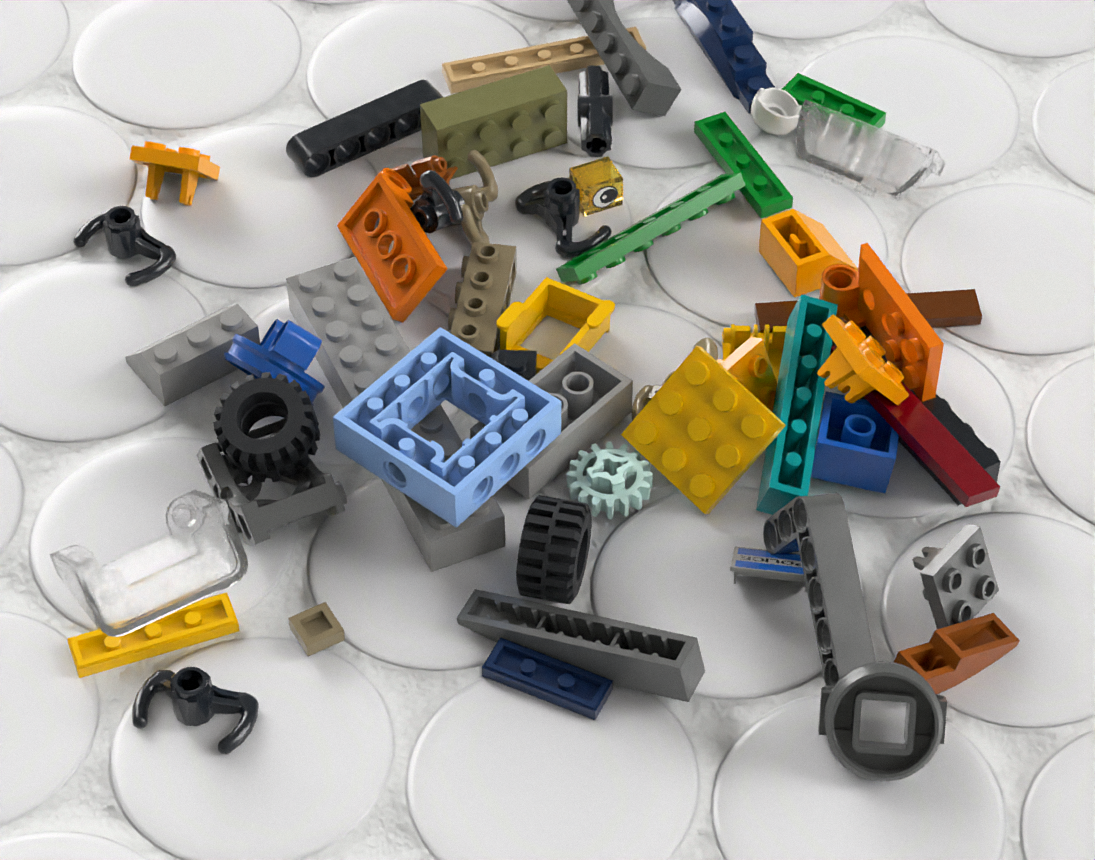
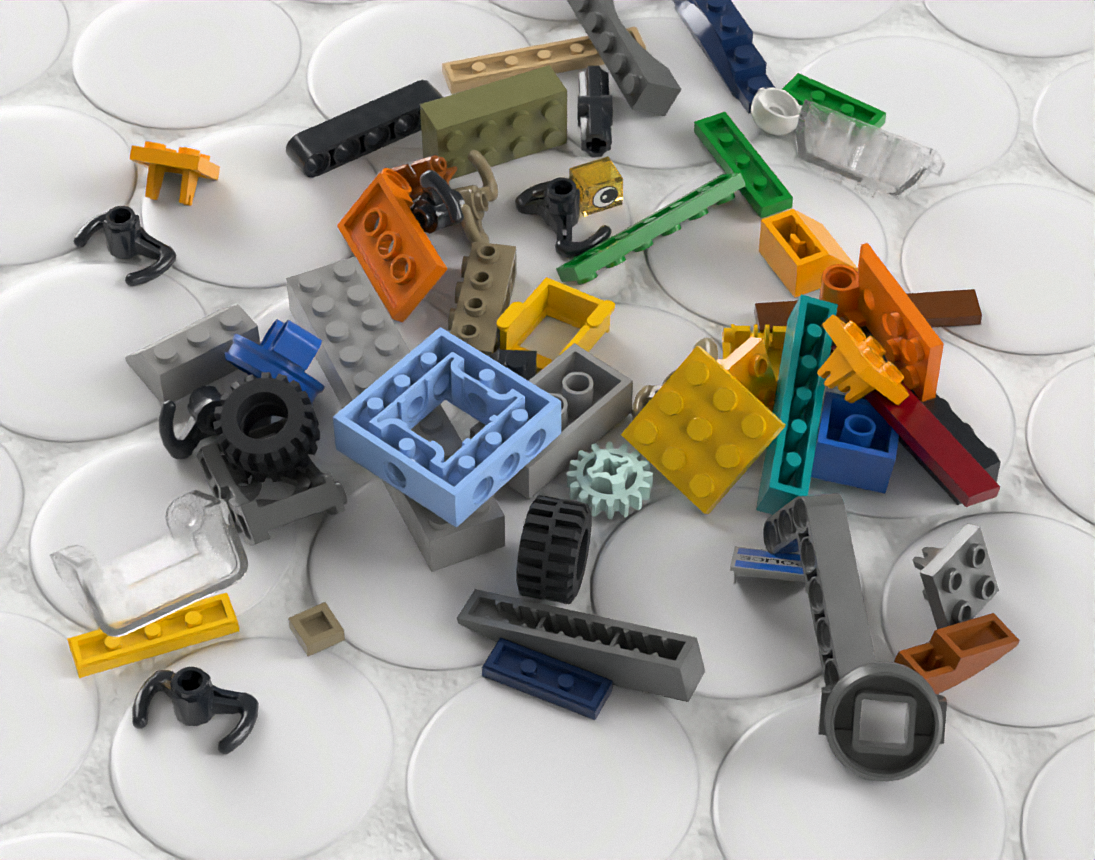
none -> black piece [159,375,272,459]

